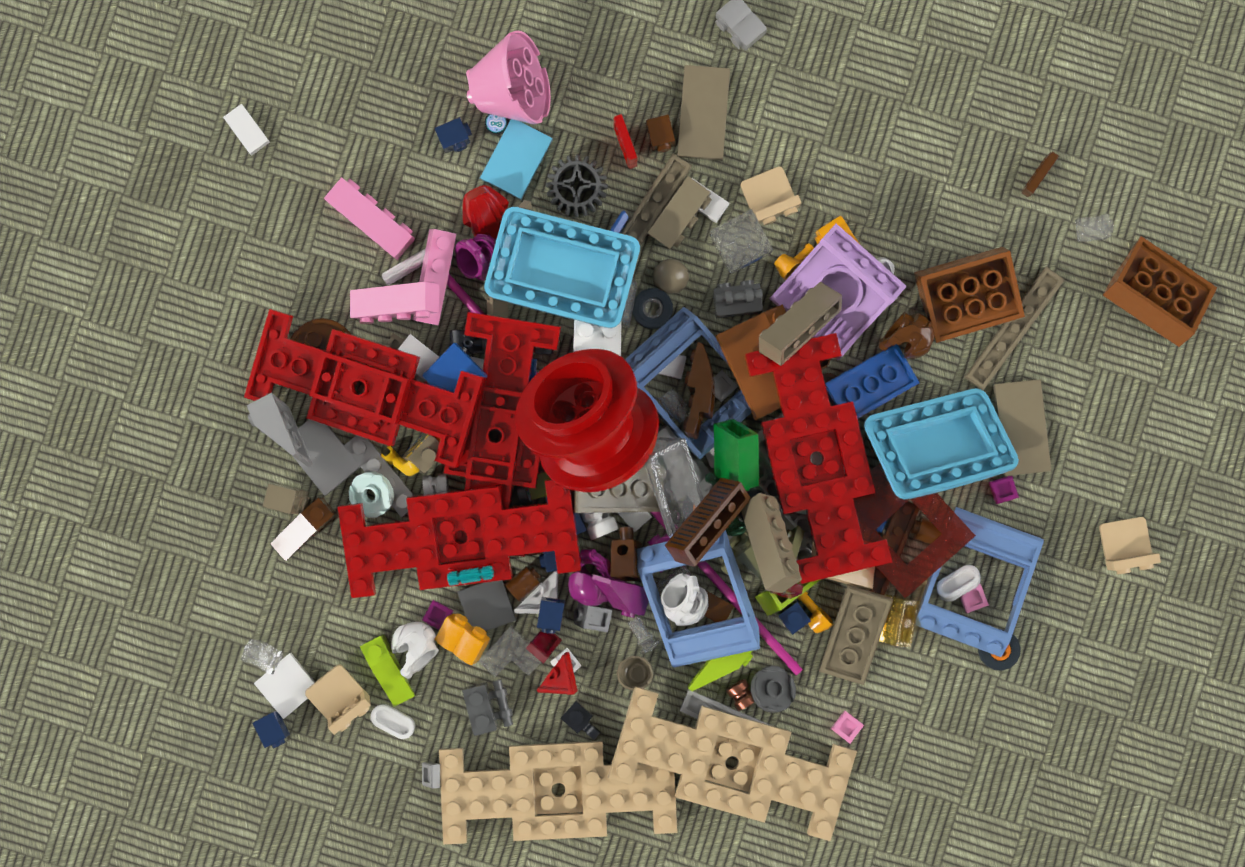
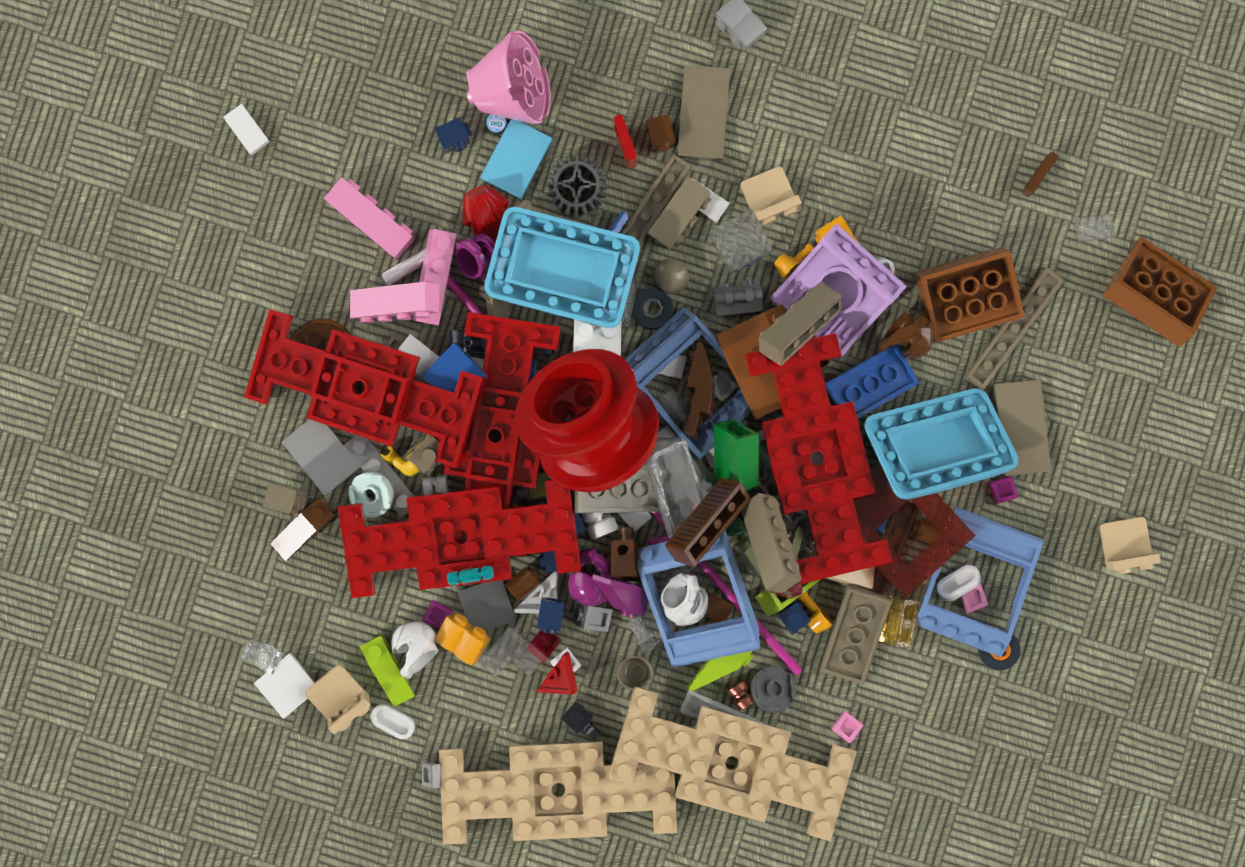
light grey slope [247,393,313,467] -> none
dark blue brick [252,711,290,749] -> none
dark grey brick [462,679,513,736] -> none

